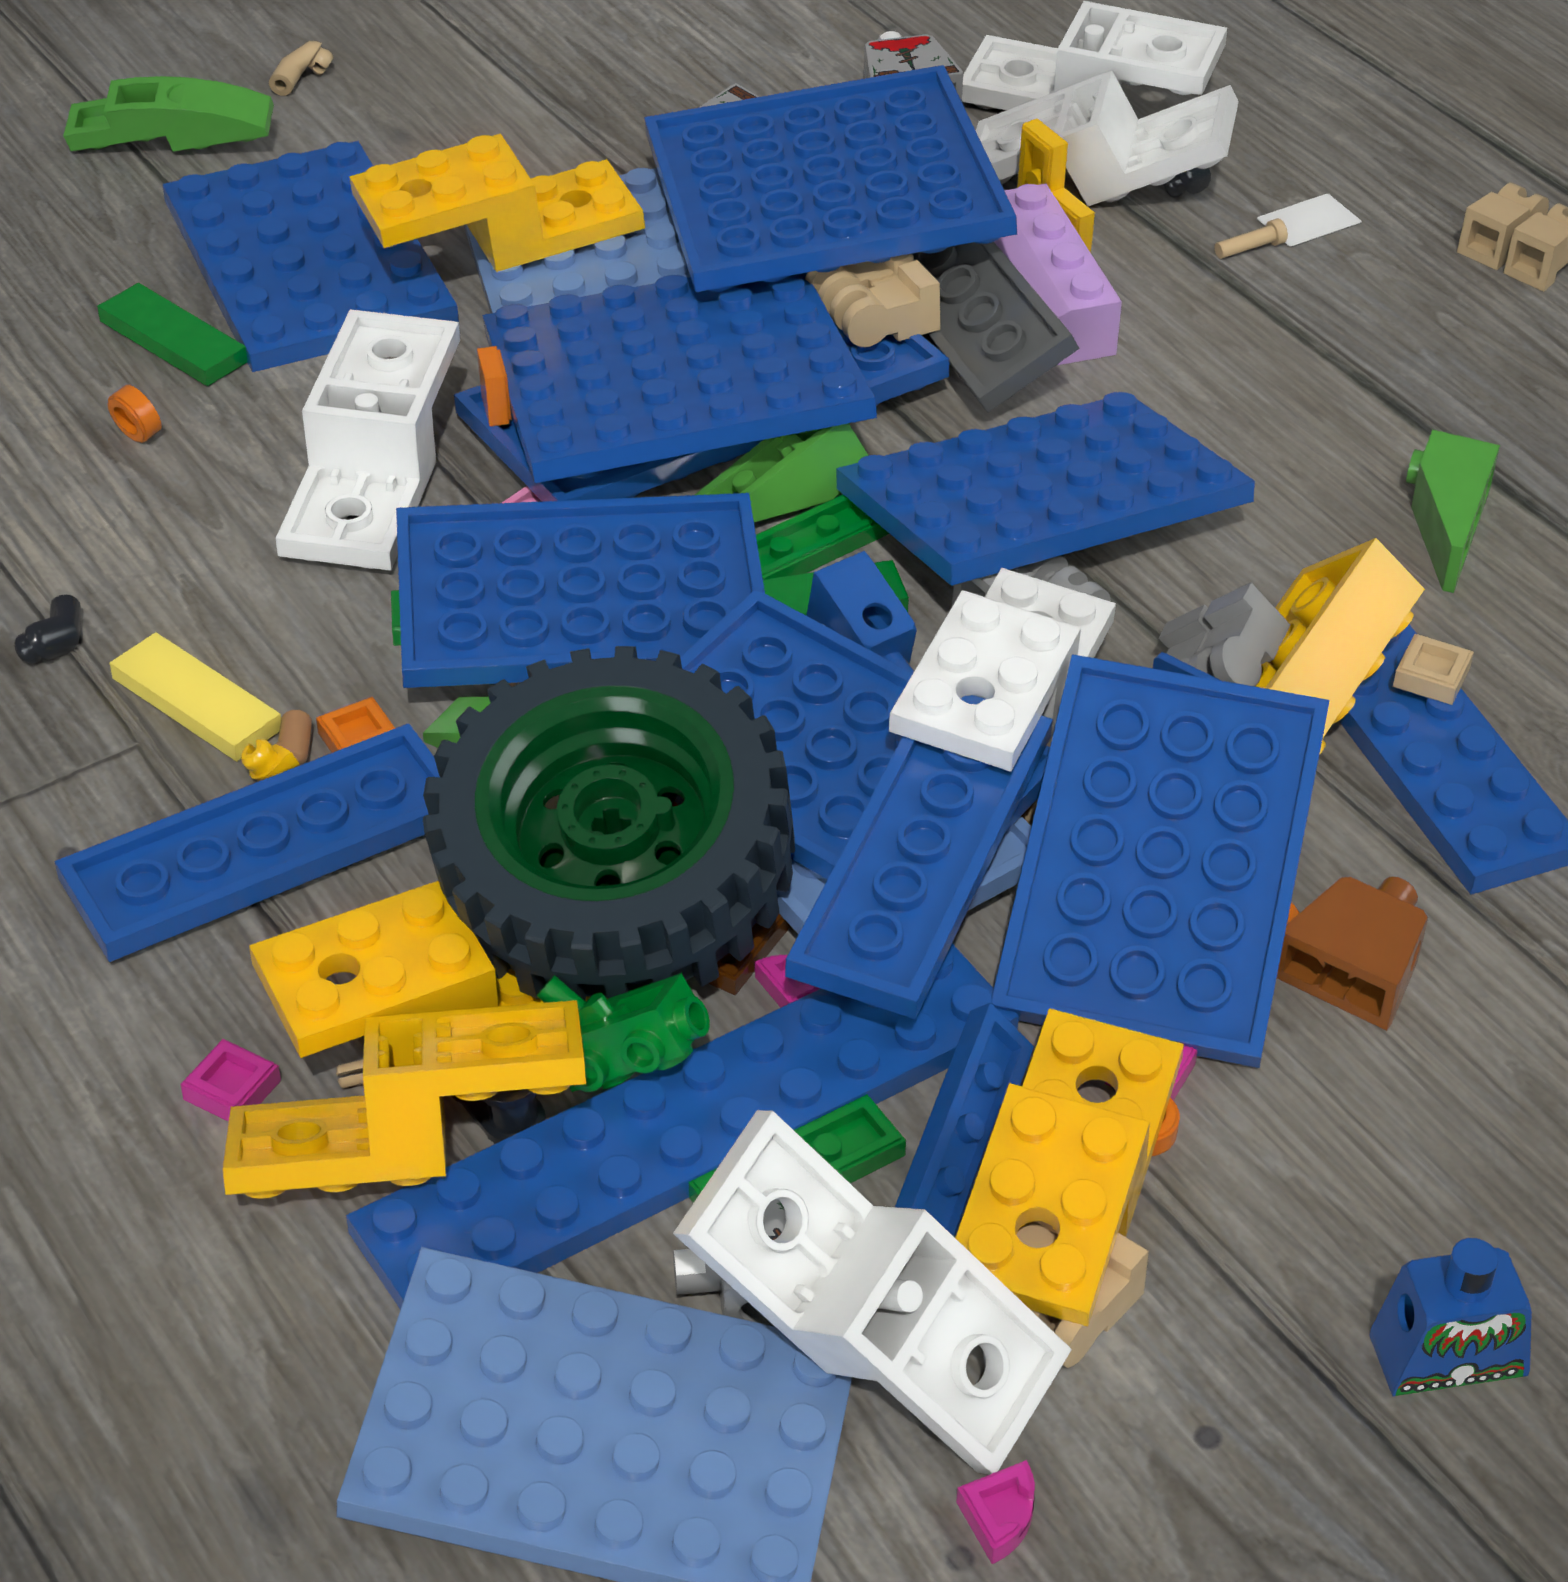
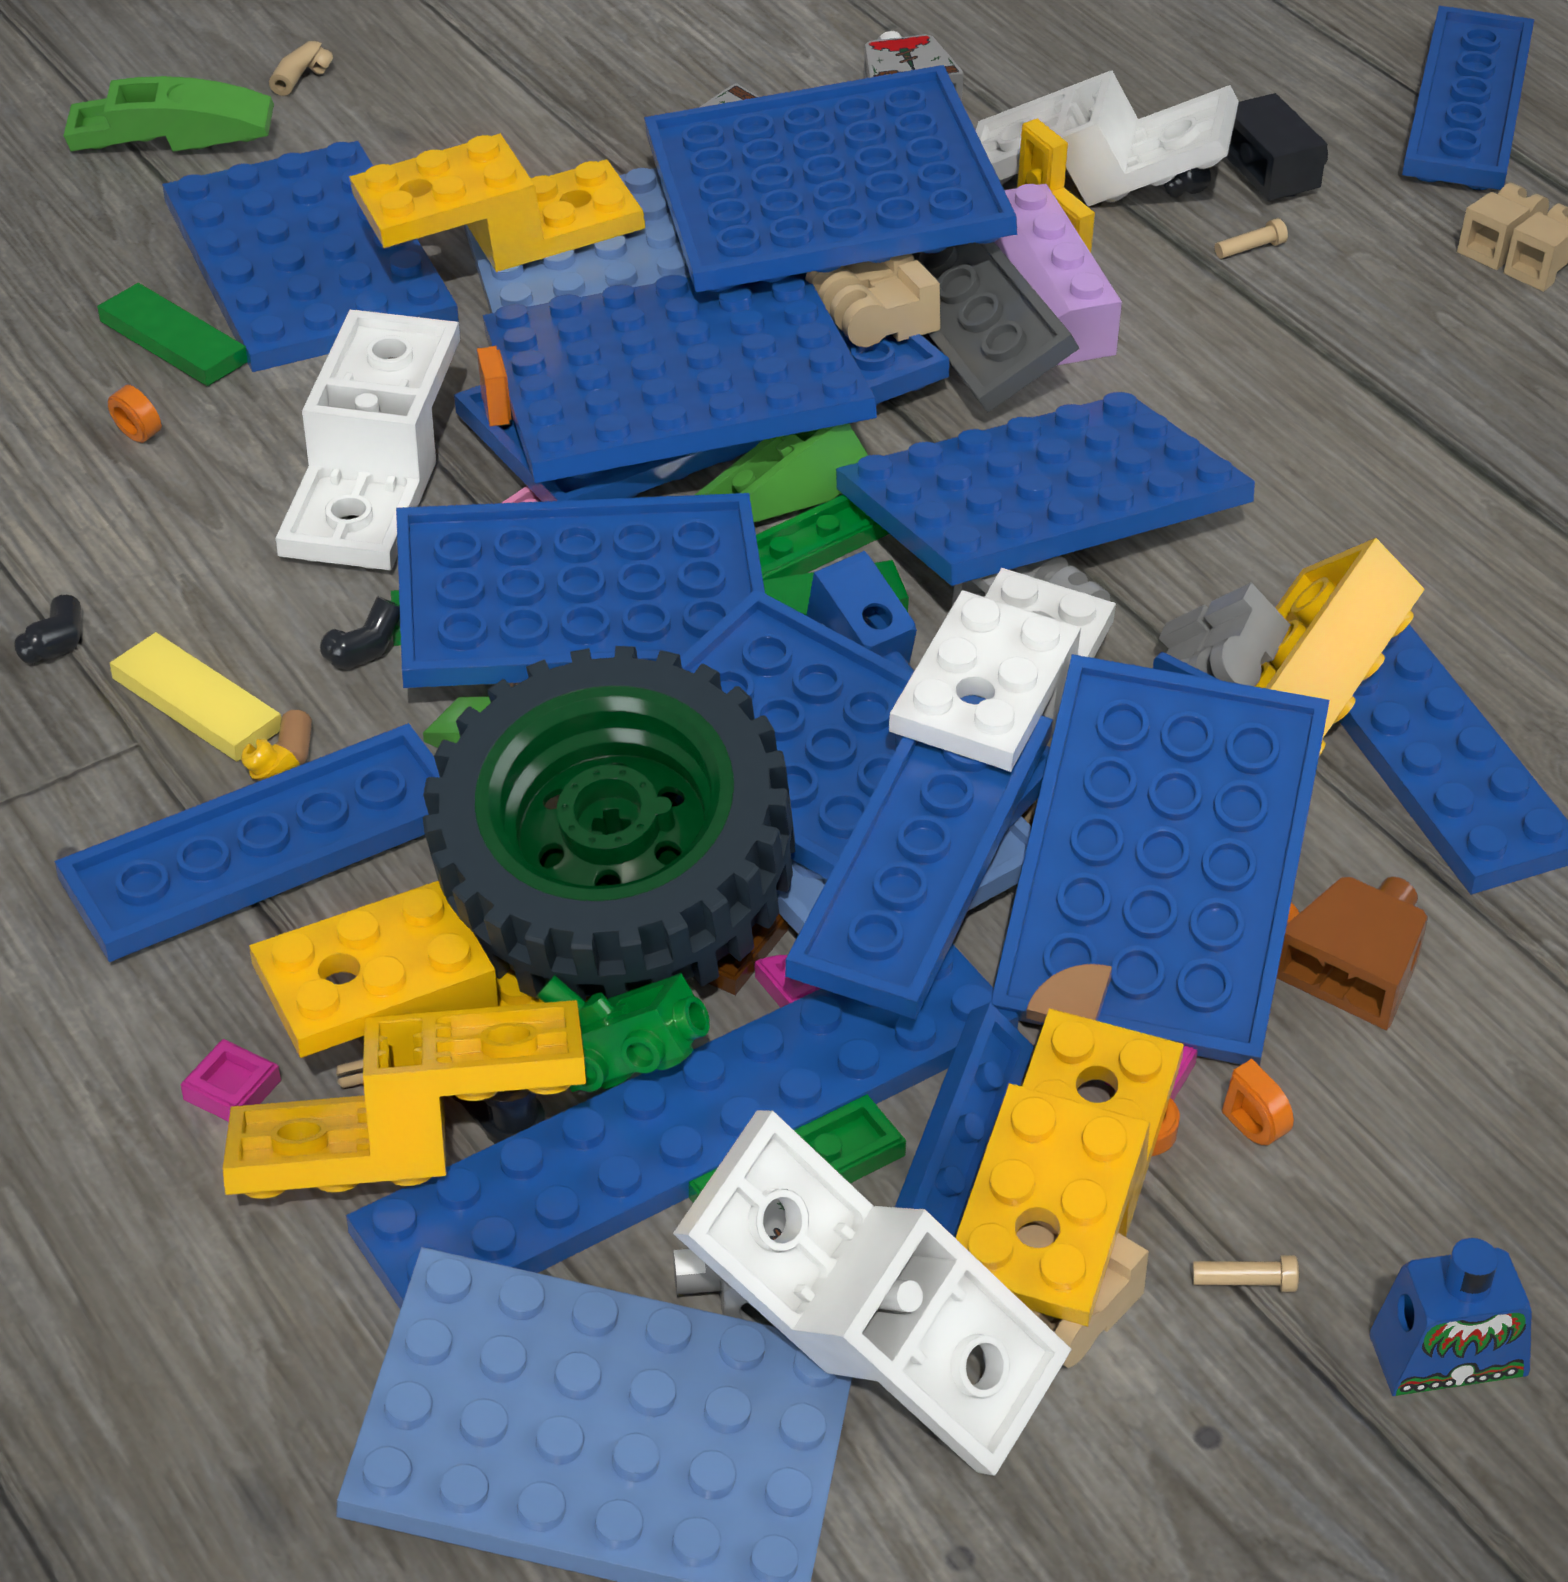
orange tile [316,697,395,753] -> none
dark pink tile [956,1460,1035,1564] -> none
white bracket [962,1,1228,110] -> none
white sticker [1257,194,1362,247] -> none
tan tile [1393,634,1474,705] -> none
bright green slope [1406,429,1500,593] -> none
none -> black arm [320,596,400,669]
none -> medium nougat tile [1027,964,1112,1023]
none -> tan piece [1193,1255,1299,1292]
none -> orange tile [1222,1059,1294,1145]
none -> black brick [1226,93,1328,201]
none -> blue plate [1402,5,1534,190]

